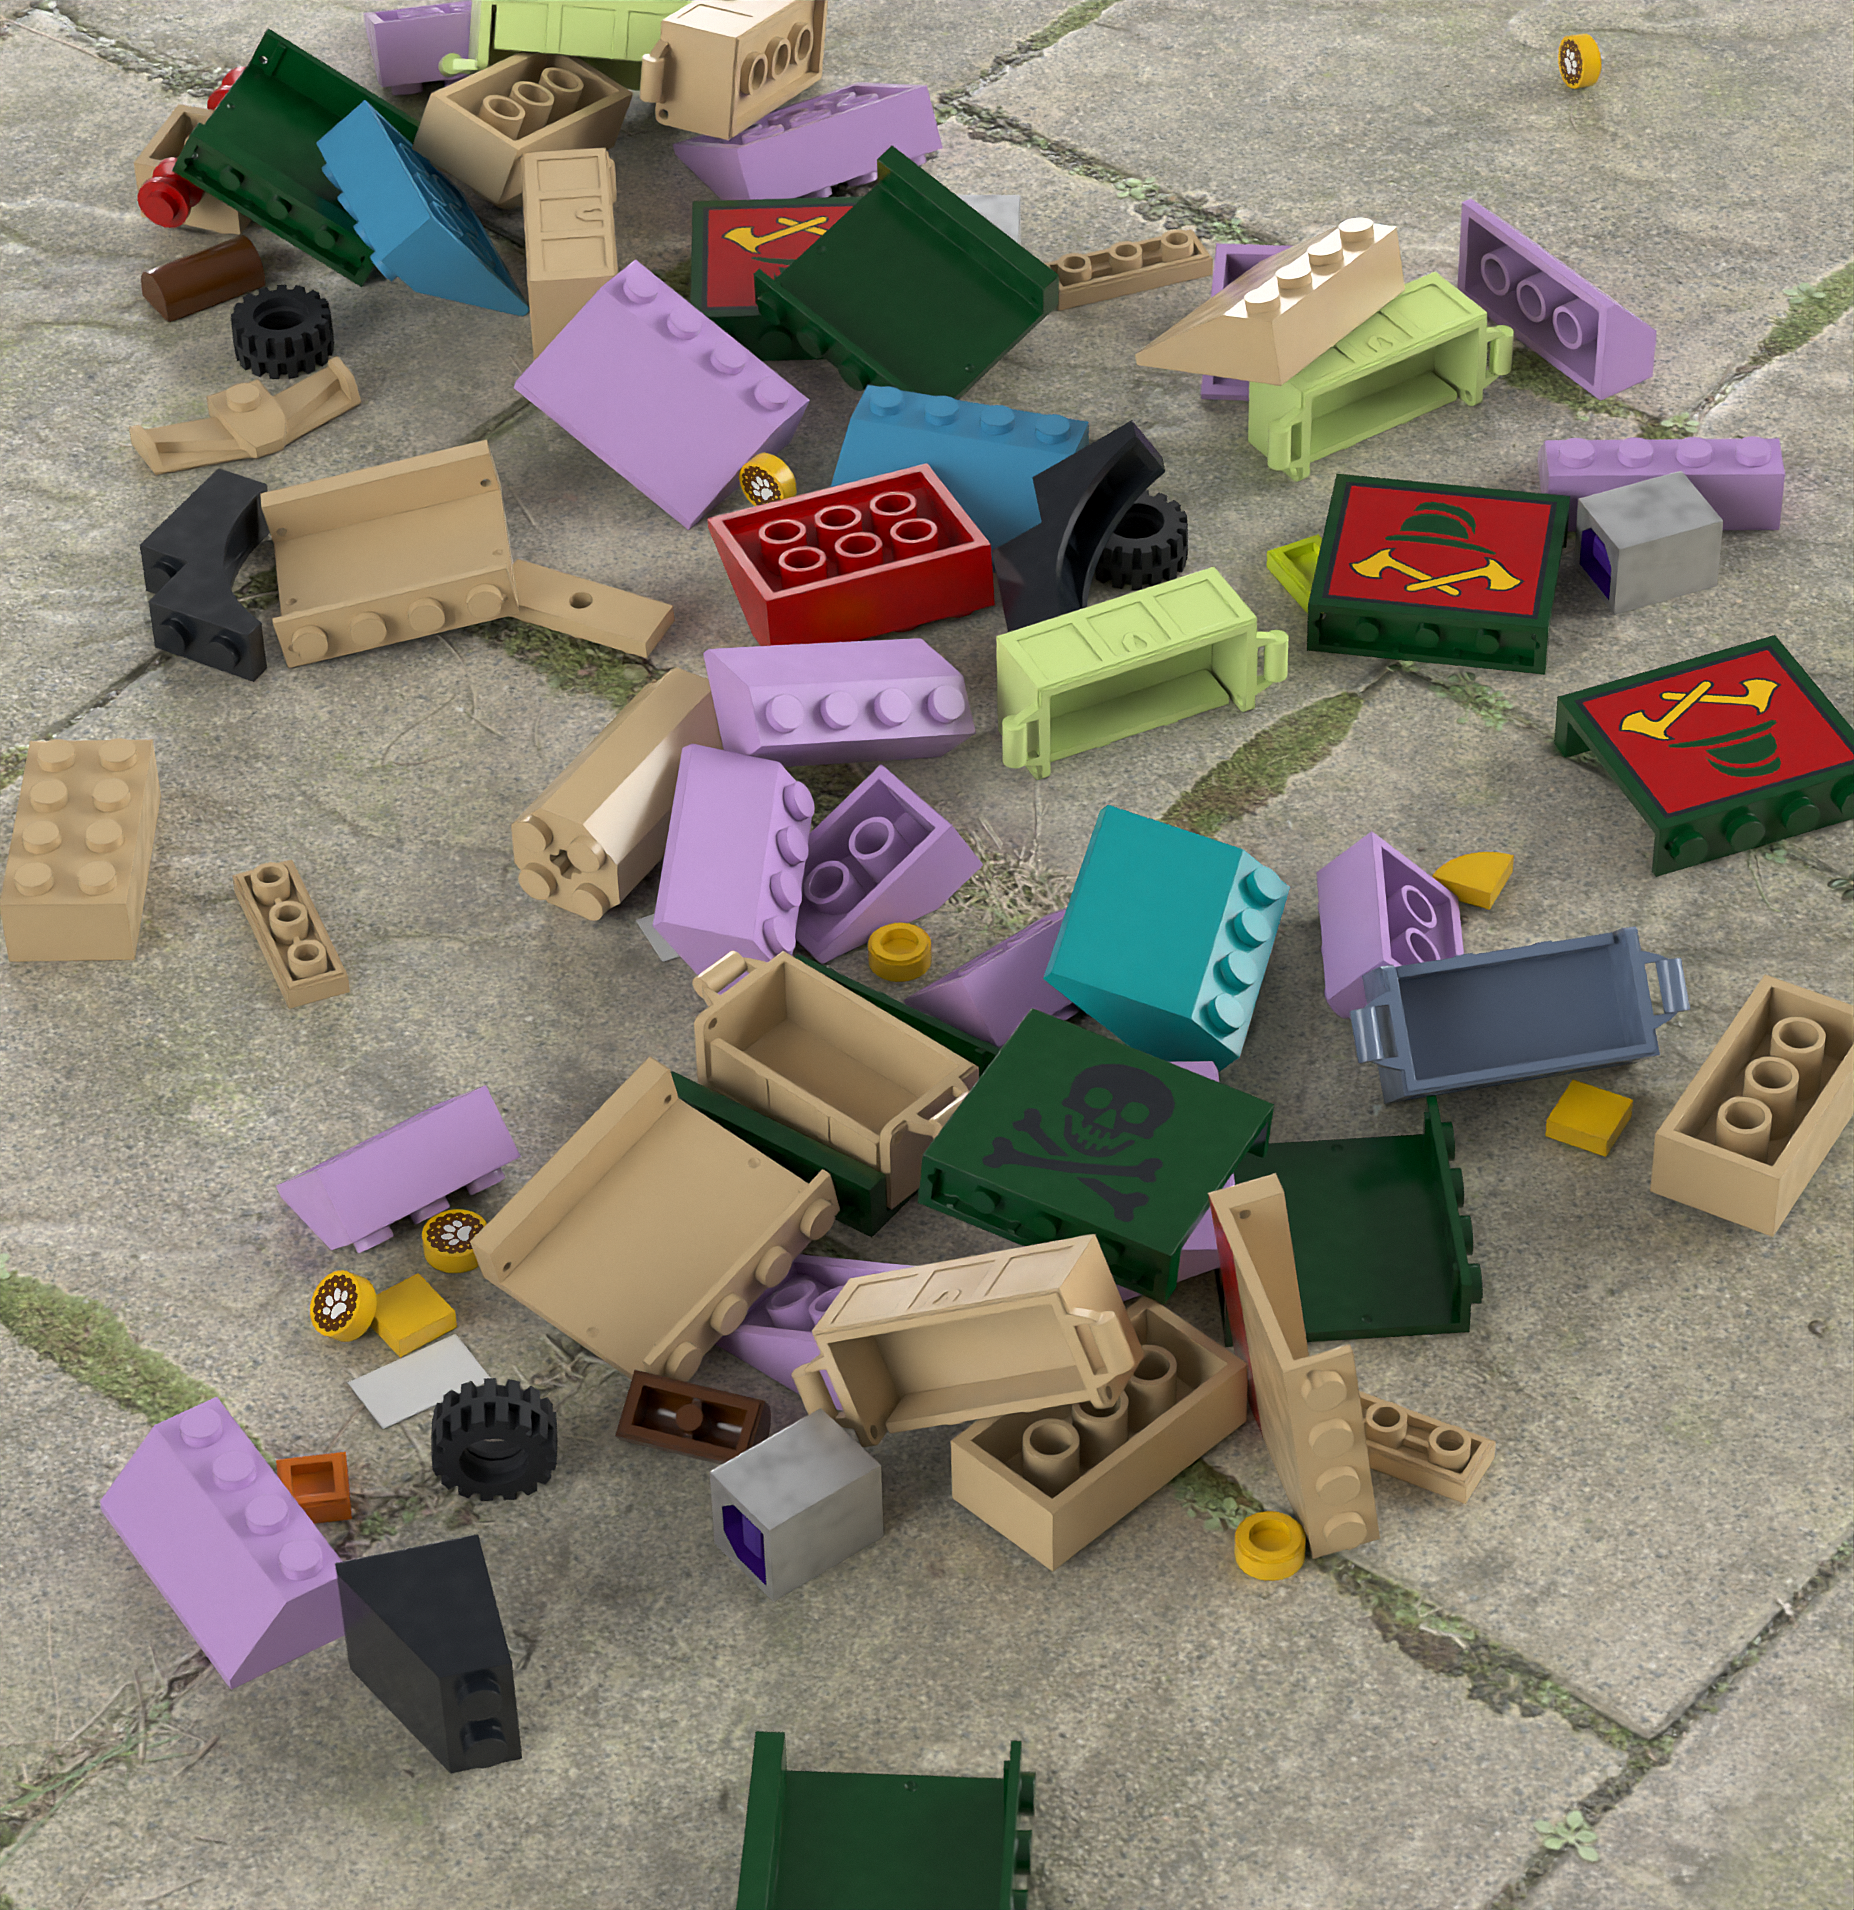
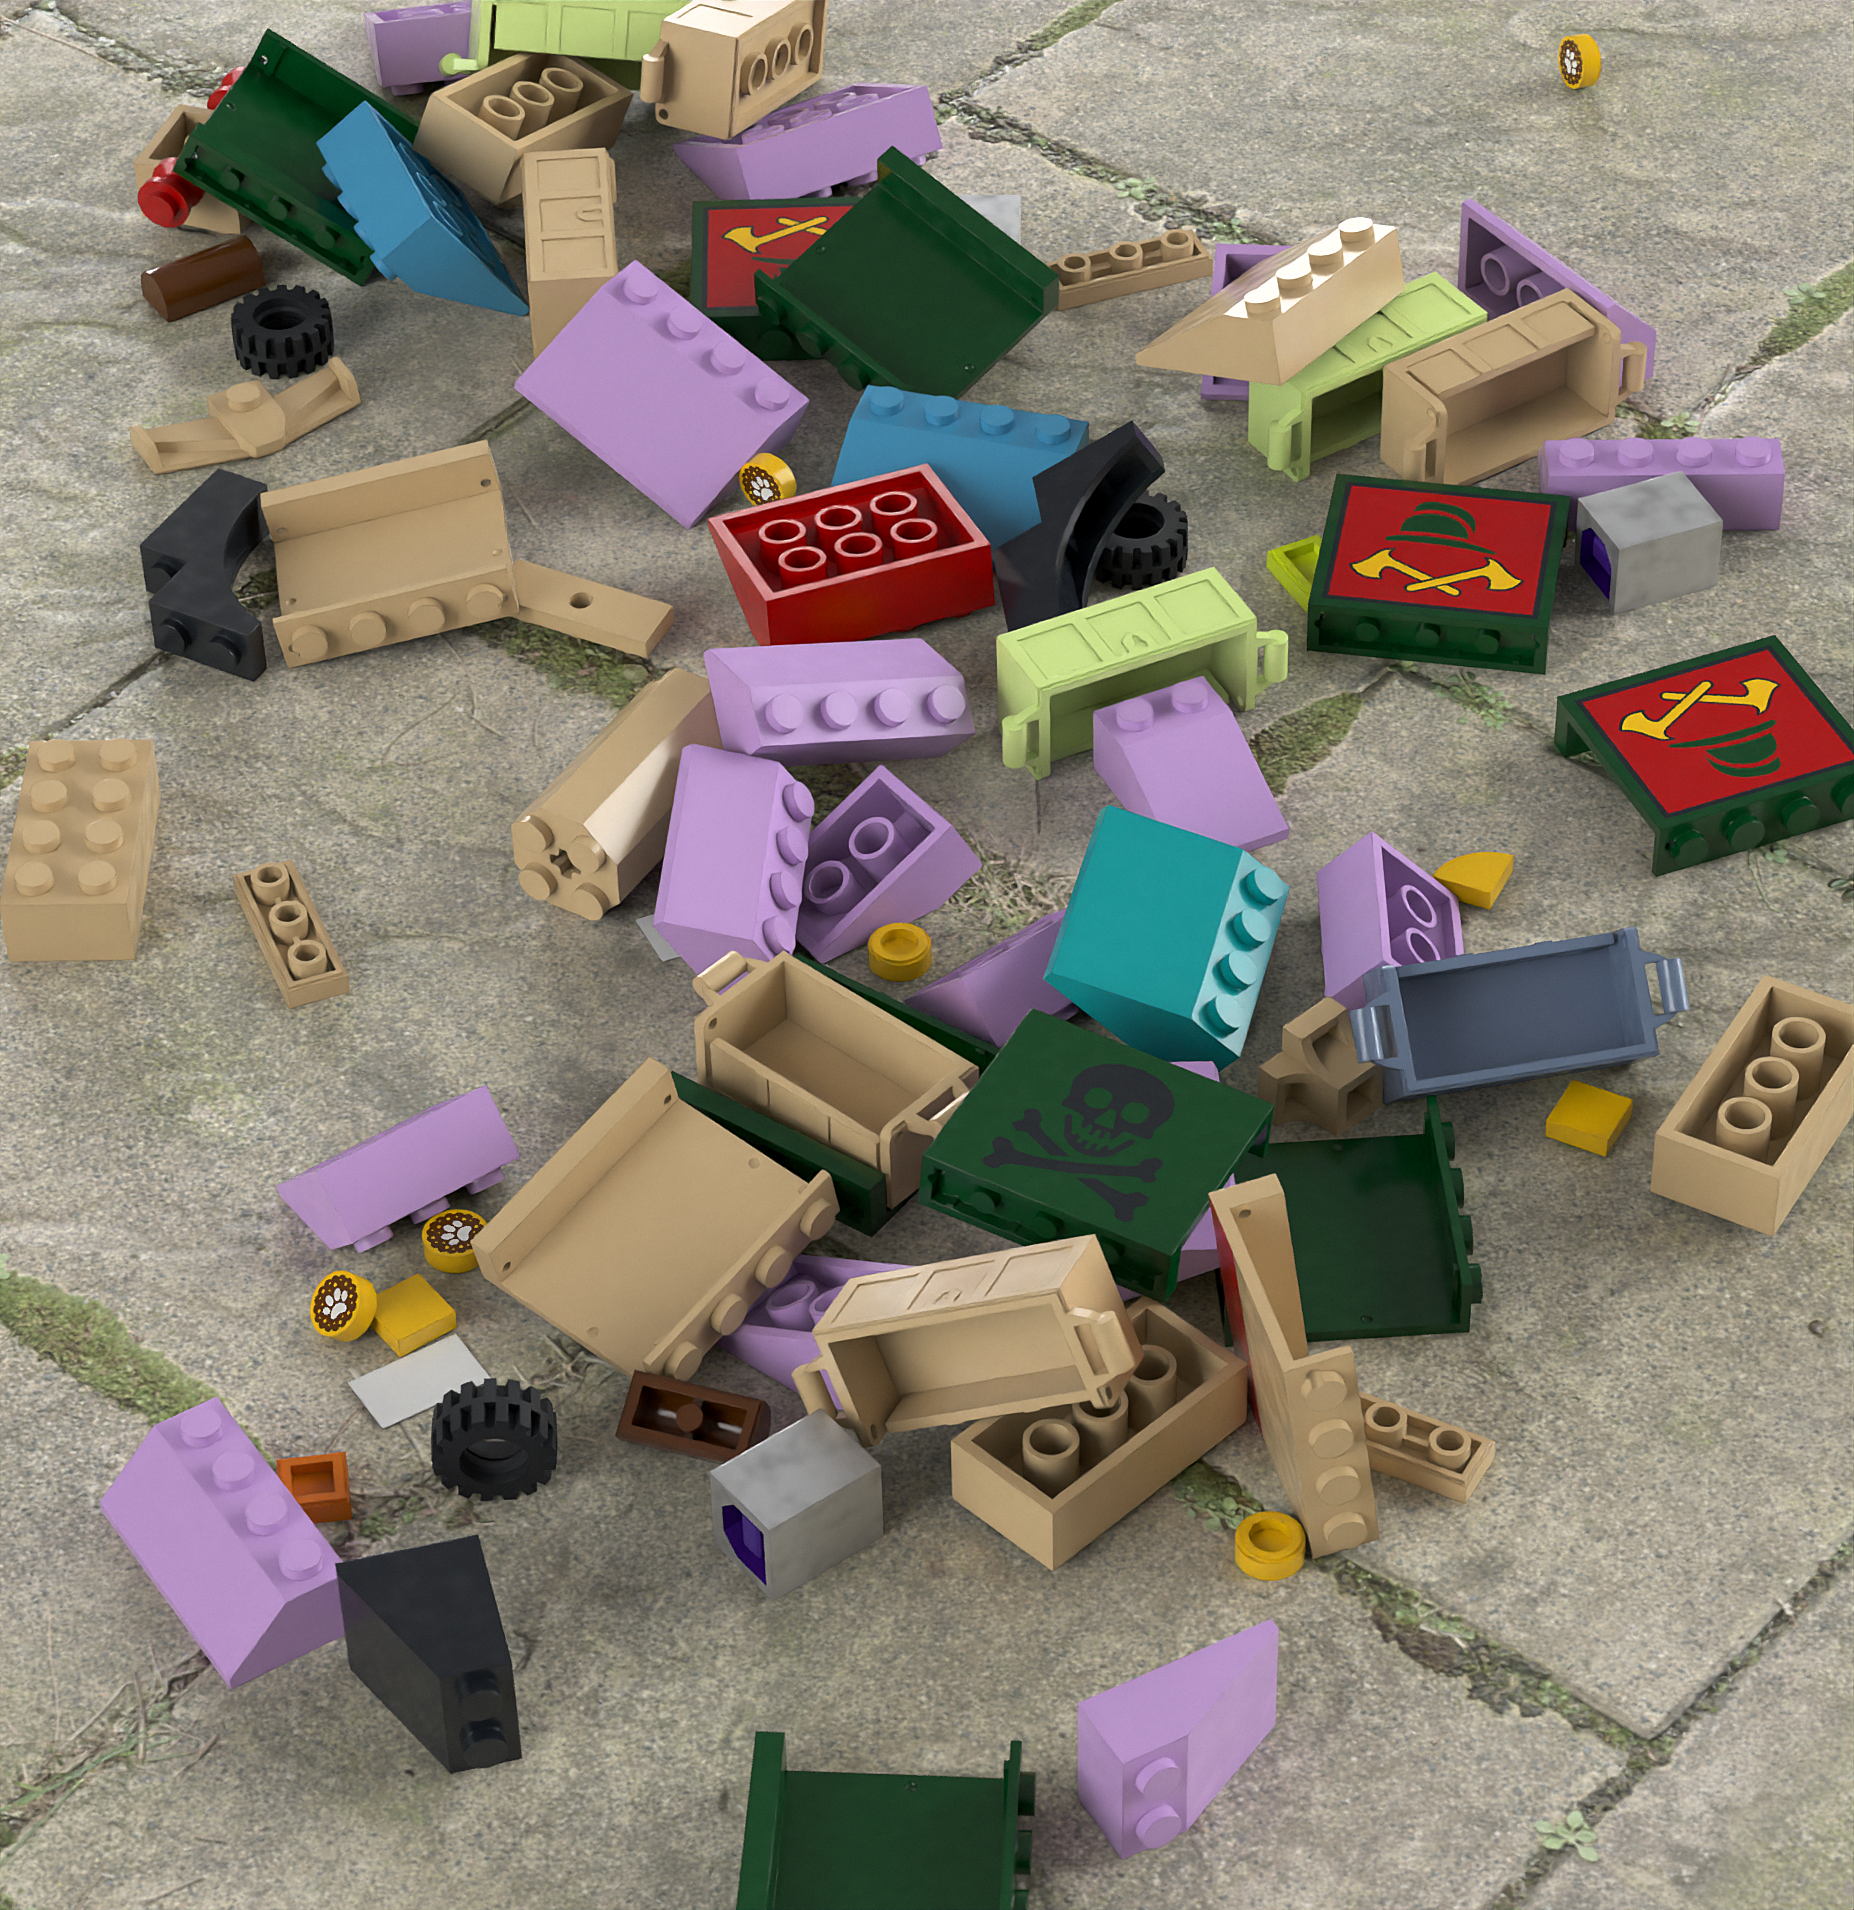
none -> lavender slope [1078,1619,1279,1860]
none -> lavender slope [1093,675,1289,852]
none -> tan brick [1258,996,1384,1138]
none -> tan container [1380,288,1647,486]

